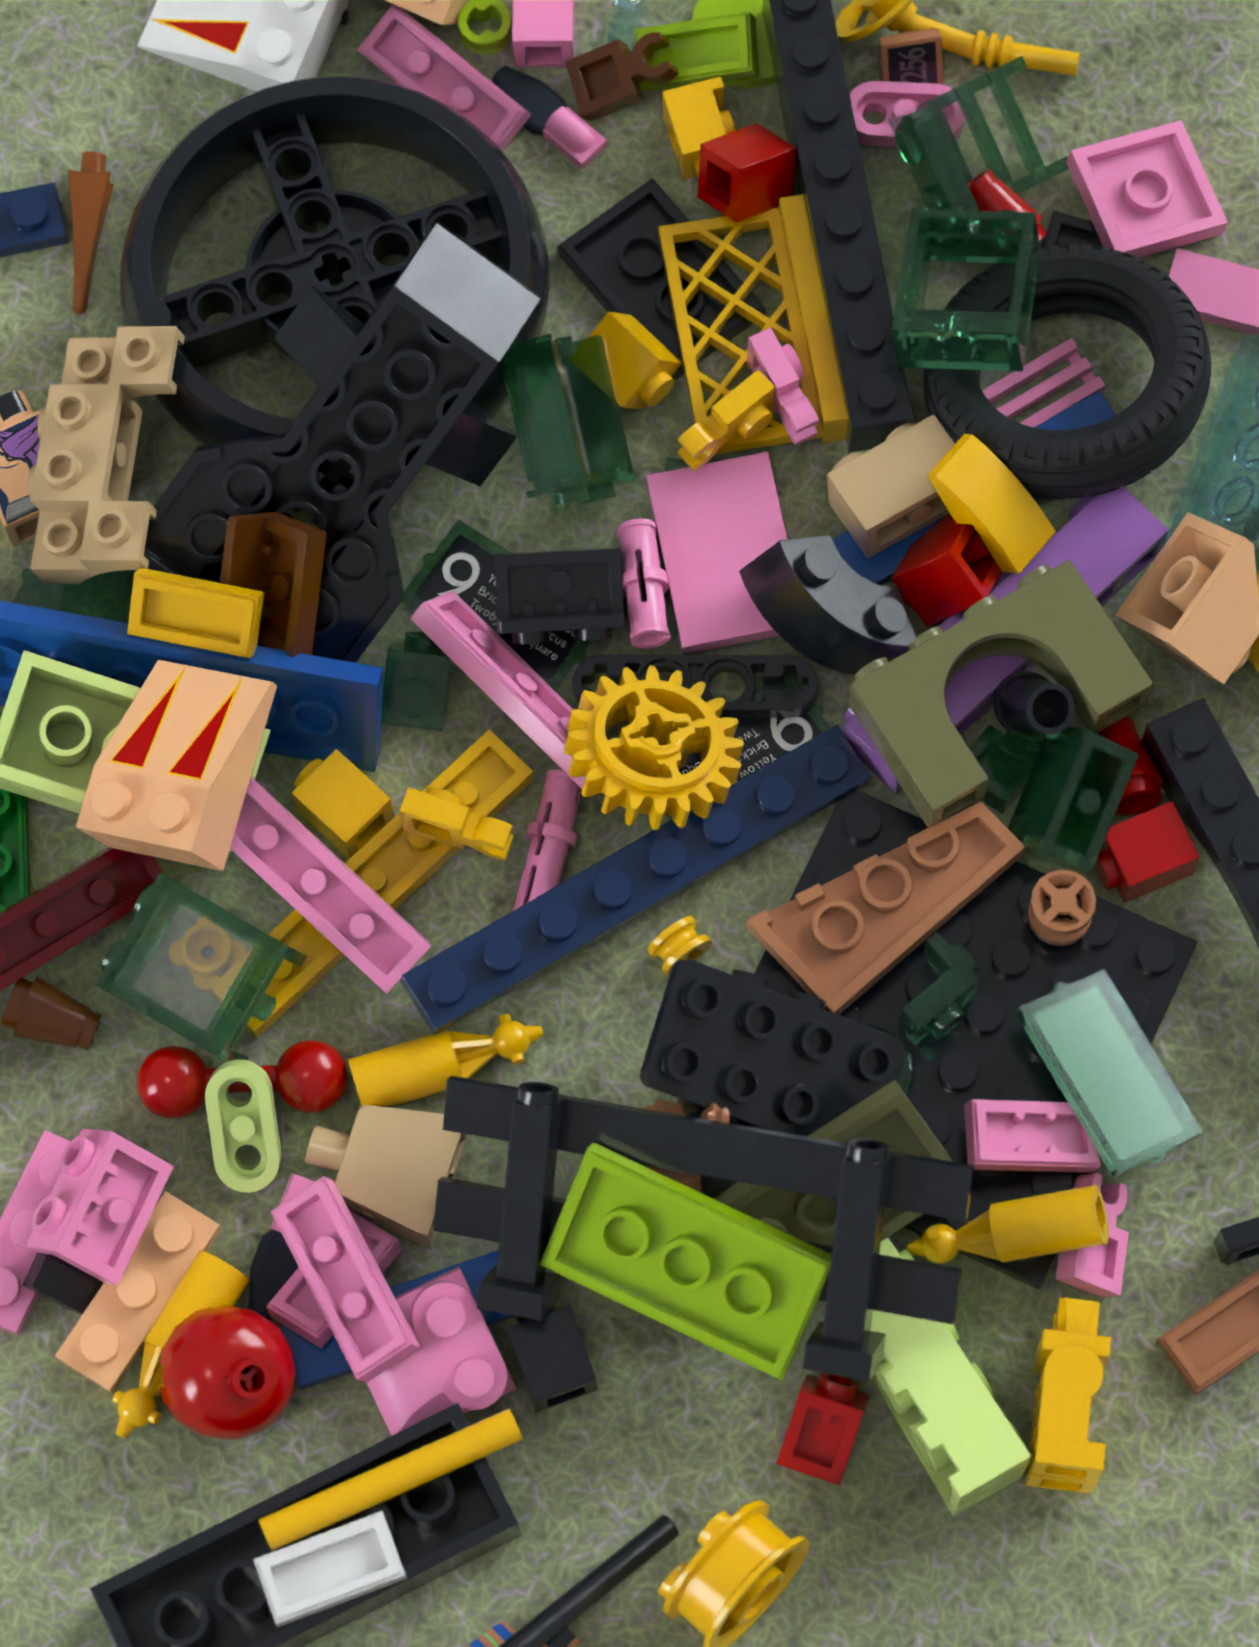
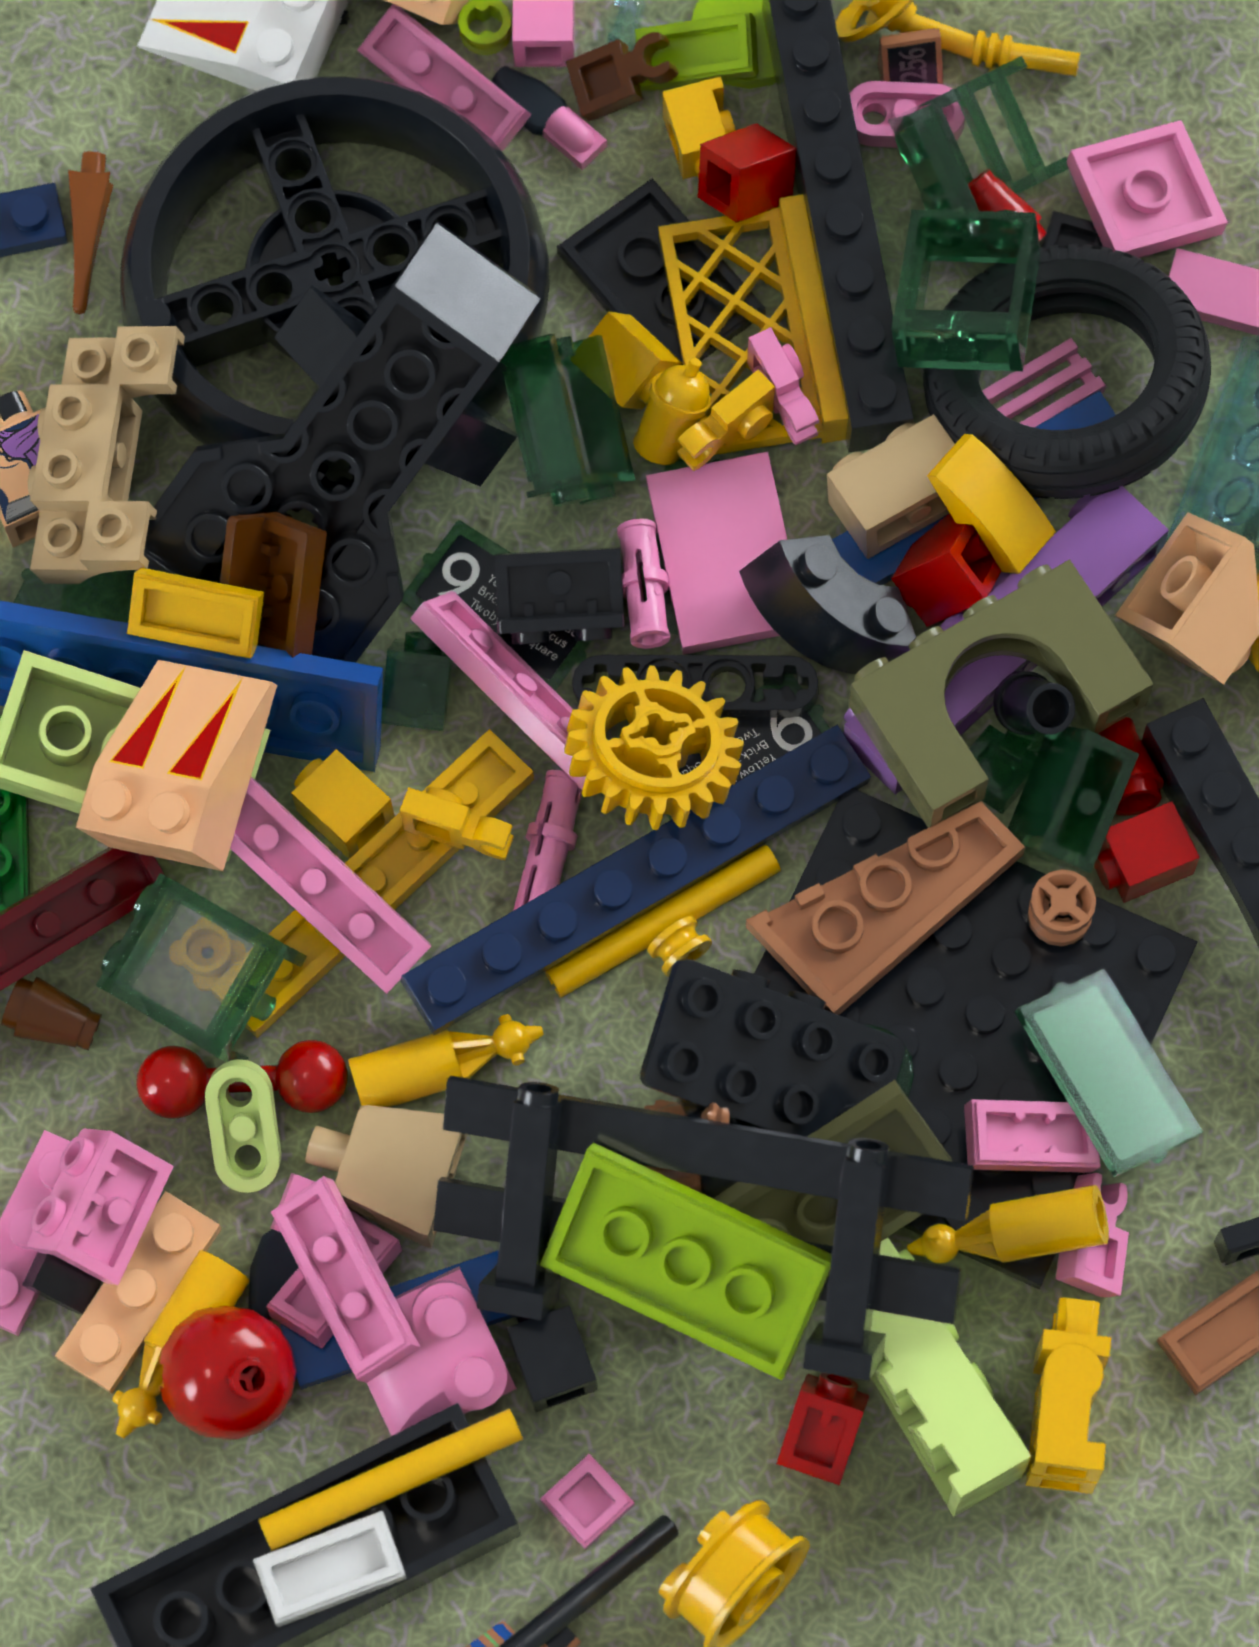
clear green bracket [899,933,979,1045] -> none
none -> bright pink tile [540,1454,635,1550]
none -> yellow piece [545,844,781,998]
none -> yellow piece [633,358,711,465]

